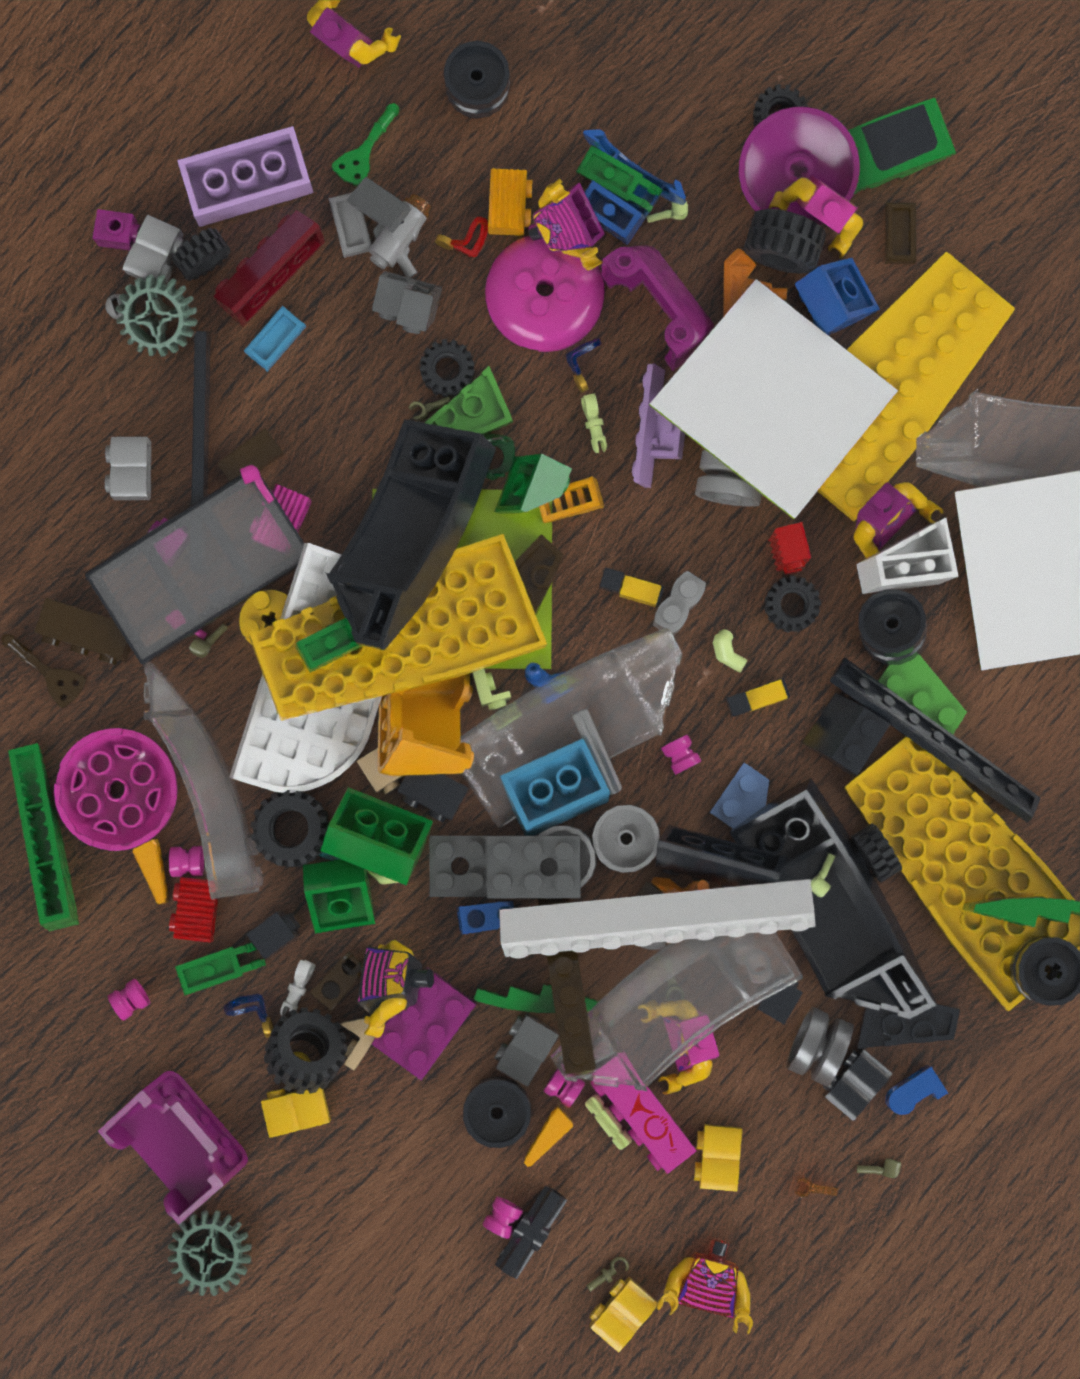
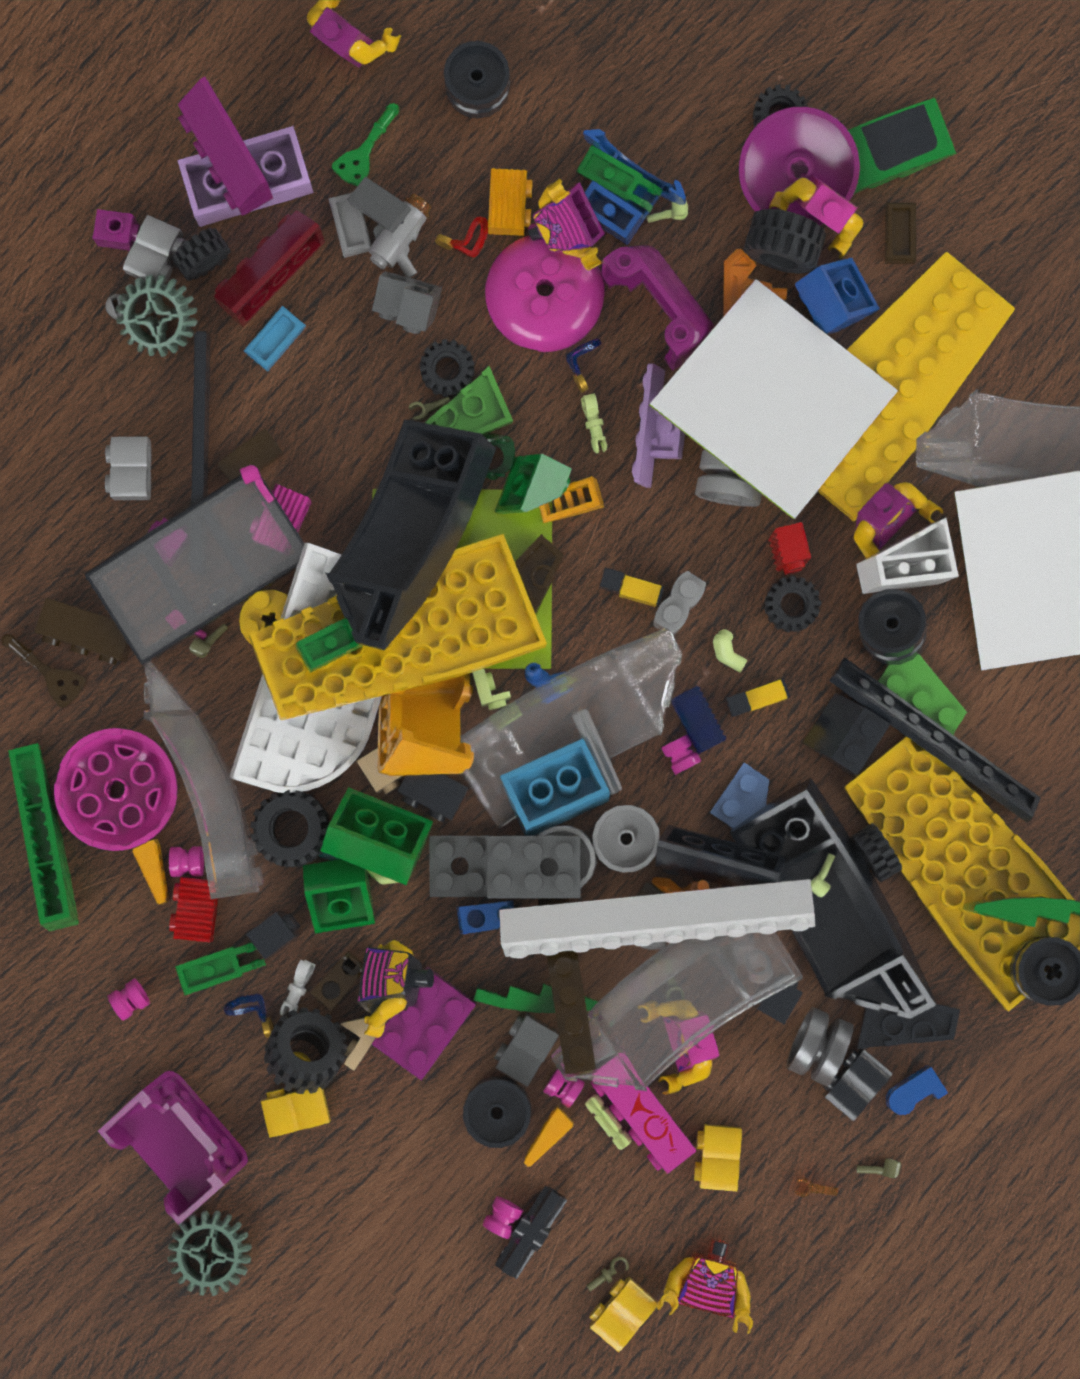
none -> magenta slope [178,76,274,216]
none -> clear blue brick [671,686,727,754]

